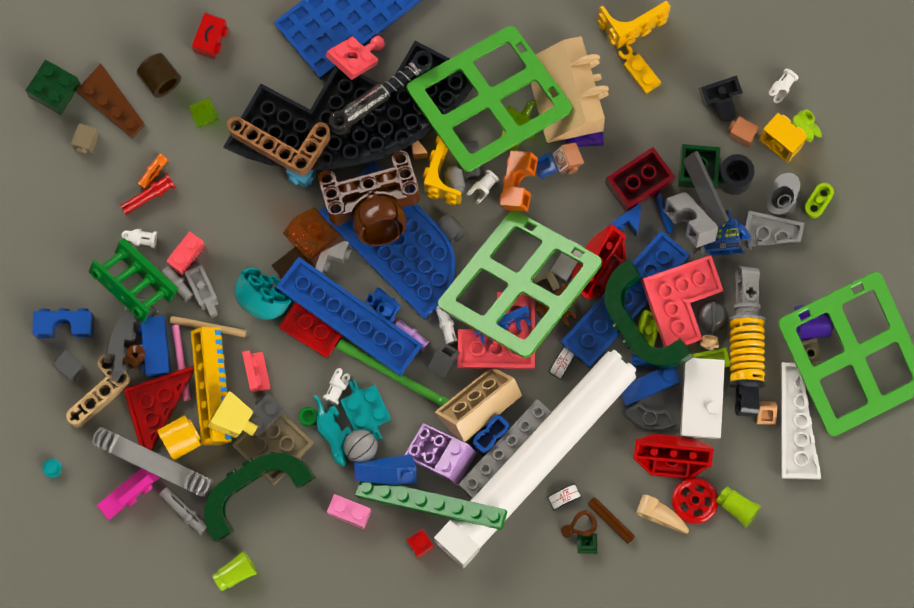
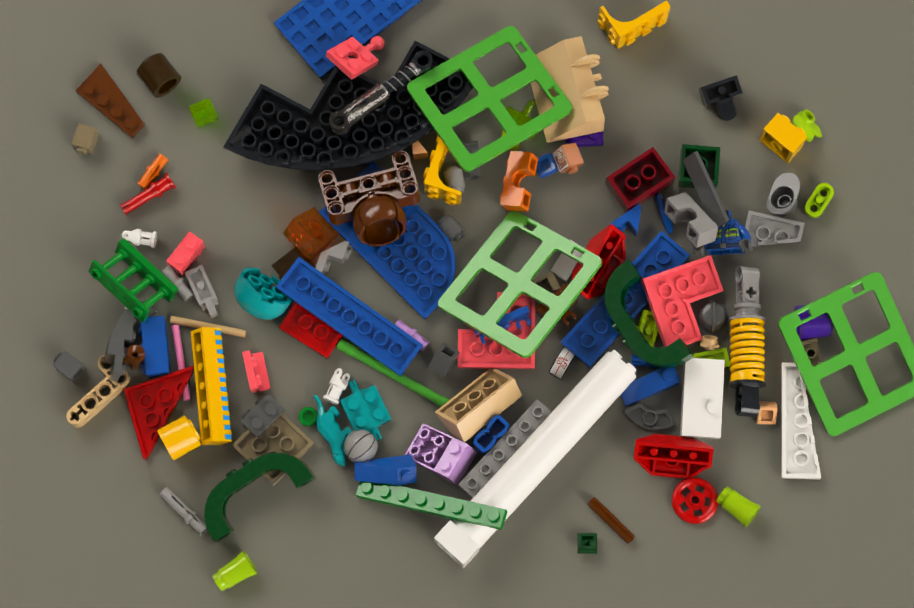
dark green brick [25,59,81,115] -> none
blue arch [33,308,94,338] -> none
teal plate [42,459,62,478] -> none
light grey arm [92,427,213,497] -> none
dark pink bracket [96,468,161,520] -> none
red brick [191,13,229,59] -> none
light yellow torso [207,391,258,438] -> none
medium nougat beam [227,117,330,176] -> none
medium azure bracket [286,169,317,188] -> none
bright pink brick [327,494,371,530] -> none
blue hips [366,288,401,322] -> none
red brick [406,529,434,559] -> none
white pin [435,306,458,345] -> none
white piece [467,170,500,204] -> none
white sticker [547,483,582,510] -> none
reddish brown piece [561,510,597,538] -> none
yellow plate [618,45,661,95] -> none
tan piece [636,495,689,534] -> none
black piece [718,154,755,195] -> none
nougat brick [728,116,759,148] -> none
white piece [769,68,798,103] -> none

